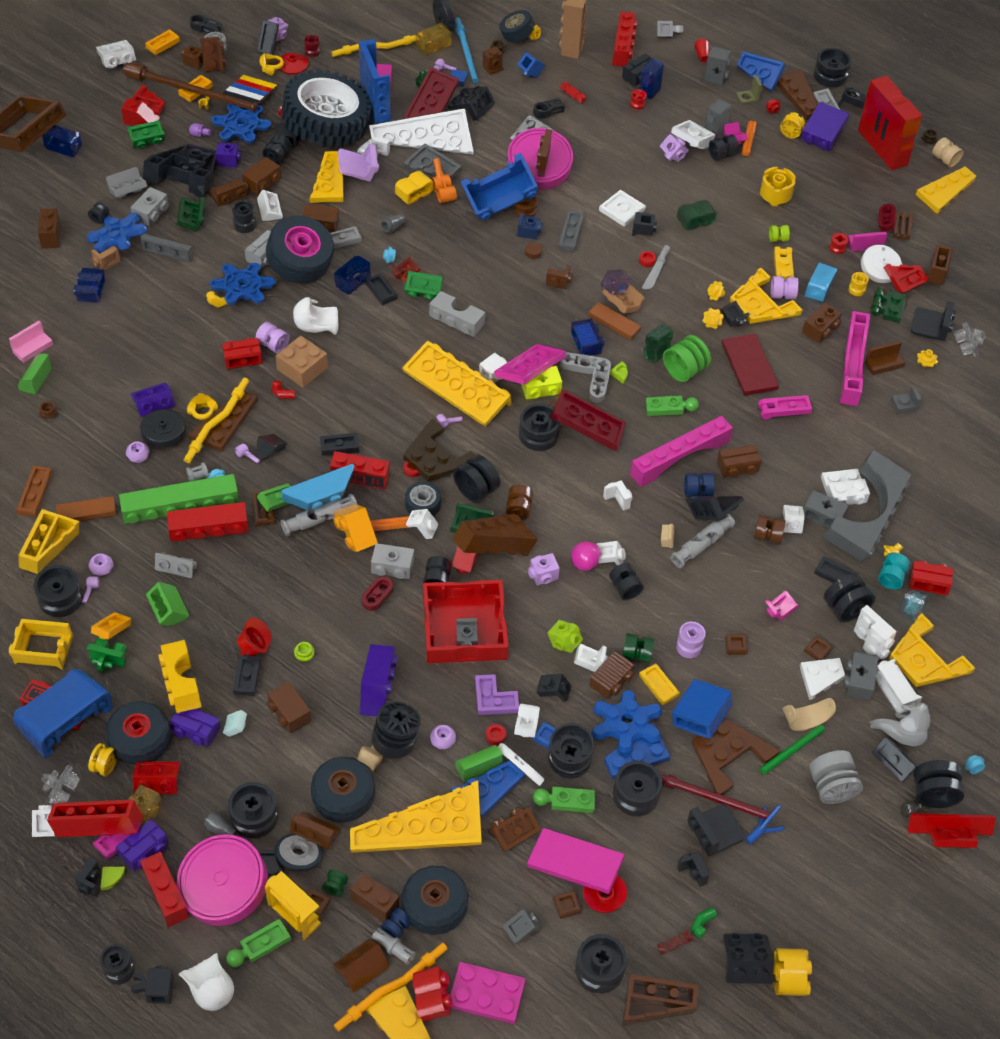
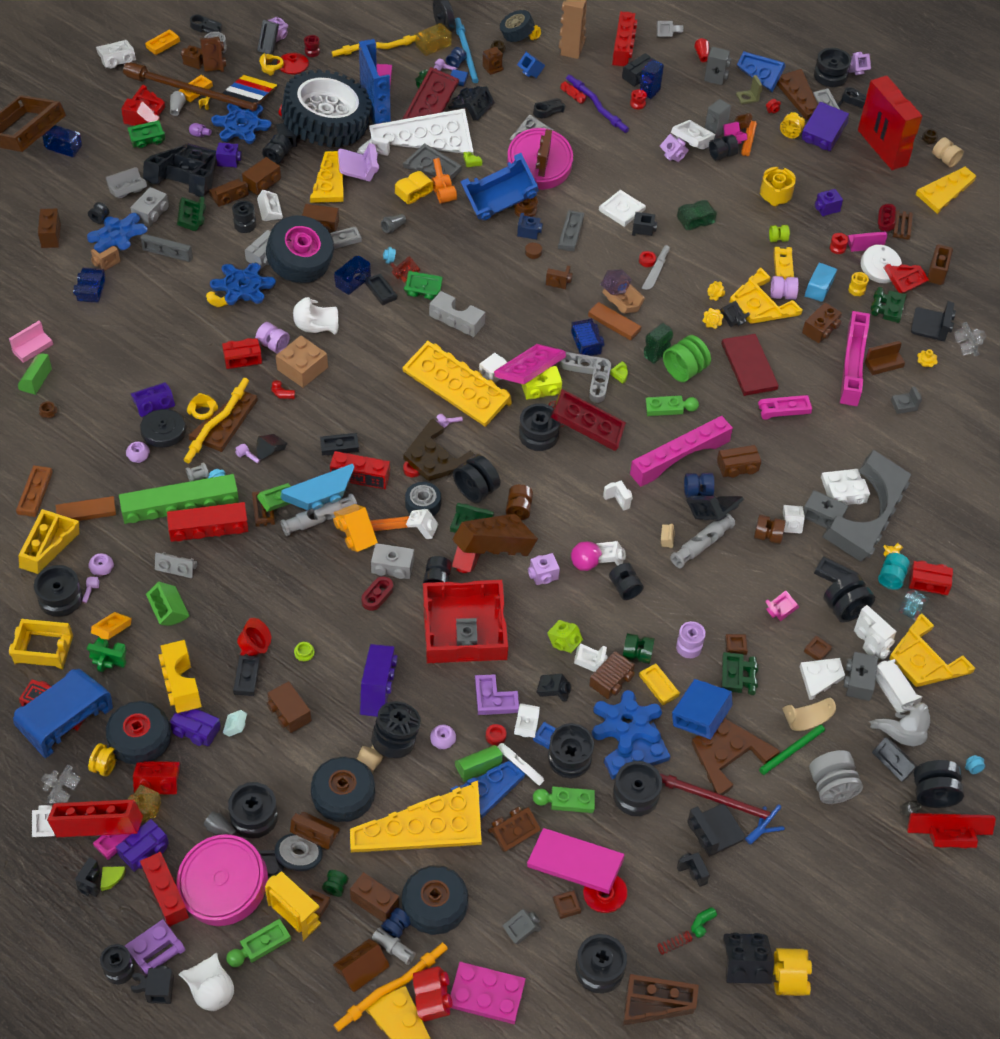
none -> medium lavender plate [125,919,186,977]
none -> light grey cone [170,91,186,116]
none -> dark blue wheel [446,47,467,68]
none -> lime tile [463,152,482,167]
none -> dark purple bar [566,74,629,133]
none -> dark green plate [721,652,758,695]
none -> reddish brown tile [734,113,753,129]
none -> dark purple brick [815,189,843,216]
none -> lavender brick [849,52,871,75]

